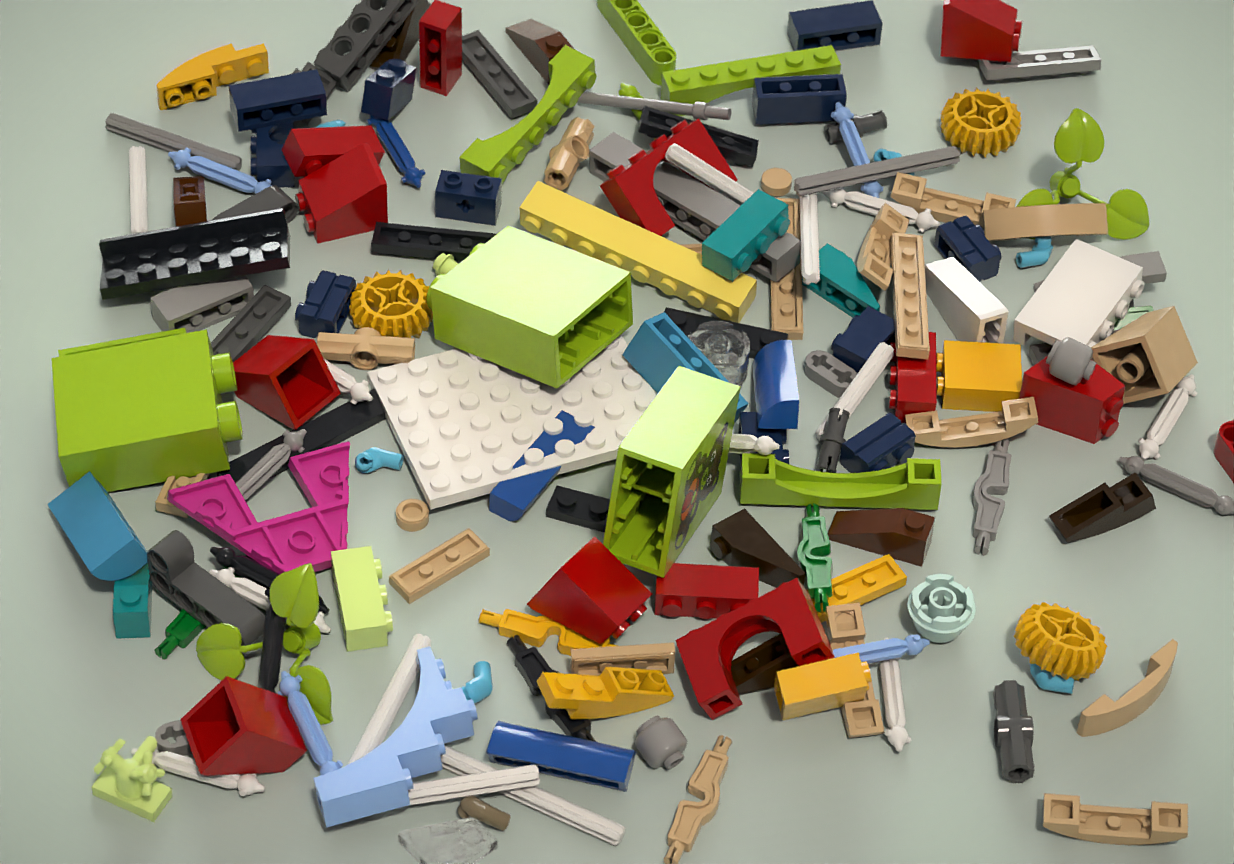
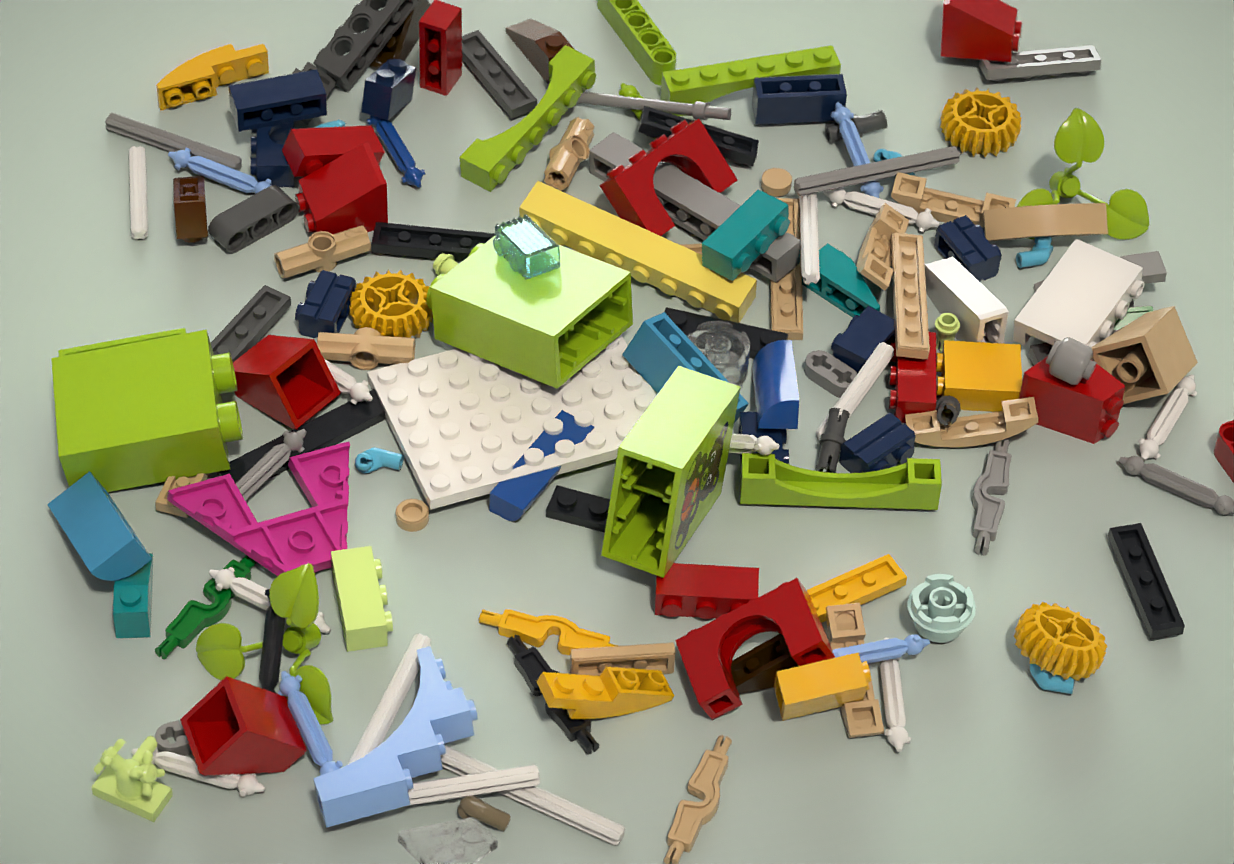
black bracket [99,208,290,300] -> none
dark grey beam [147,530,265,646] -> none
light grey brick [150,276,254,333] -> none
black wheel [210,547,330,614] -> none
tan tile [389,528,490,604] -> none
dark blue brick [435,170,502,226] -> none
medium azure arm [462,661,493,703] -> none
blue brick [487,721,636,792] -> none
red slope [527,536,652,645] -> none
light grey head [635,715,687,770] -> none
white axle [665,144,754,205] -> none
dark brown slope [710,508,805,588] -> none
dark blue brick [787,0,883,51] -> none
piece [797,503,833,612] -> none
reddish brown slope [828,508,935,567] -> none
dark grey piece [993,680,1034,783] -> none
tan slope [1043,793,1188,845] -> none
dark brown slope [1049,473,1156,542] -> none
tan slope [1077,639,1178,737] -> none
none -> tan piece [274,225,371,279]
none -> clear light blue brick [493,214,561,280]
none -> yellowish green pin [935,313,960,352]
none -> dark grey pin [936,395,961,425]
none -> black plate [1108,523,1185,639]

